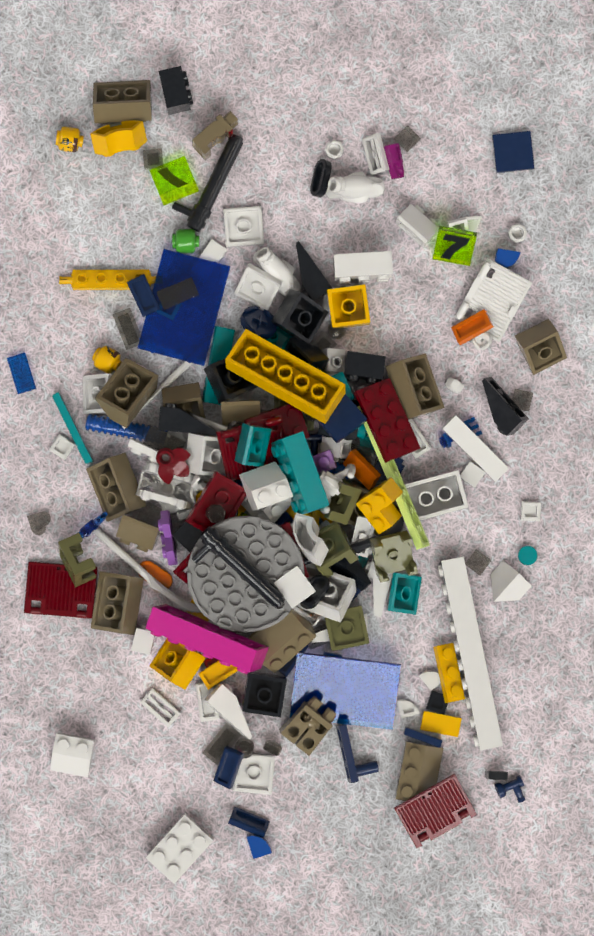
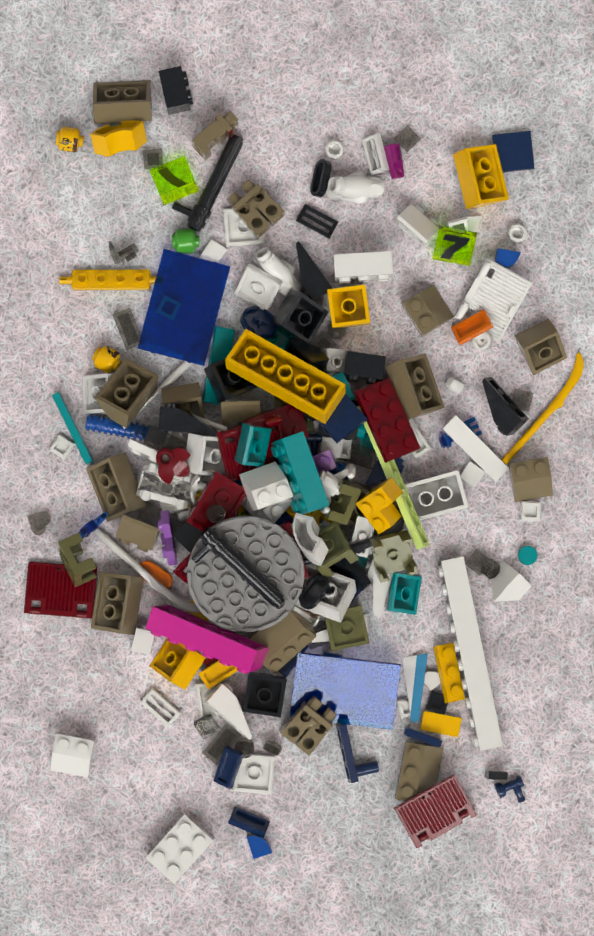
clear blue tile [7,352,36,394] -> none
dark blue tile [127,274,160,317] -> none
clear smoke tile [156,277,199,310] -> none
white sticker [274,566,316,608] -> none
orange tile [343,449,381,490] -> none
none -> clear smoke plate [109,241,139,264]
none -> clear smoke tile [194,713,220,740]
none -> dark tan hips [228,180,285,239]
none -> black tile [296,204,338,239]
none -> dark tan slope [402,285,454,337]
none -> dark azure sticker [403,653,428,722]
none -> yellow slope [453,144,509,210]
none -> clear smoke tile [481,559,500,579]
none -> yellow piece [501,352,584,465]
none -> dark tan slope [508,457,553,502]

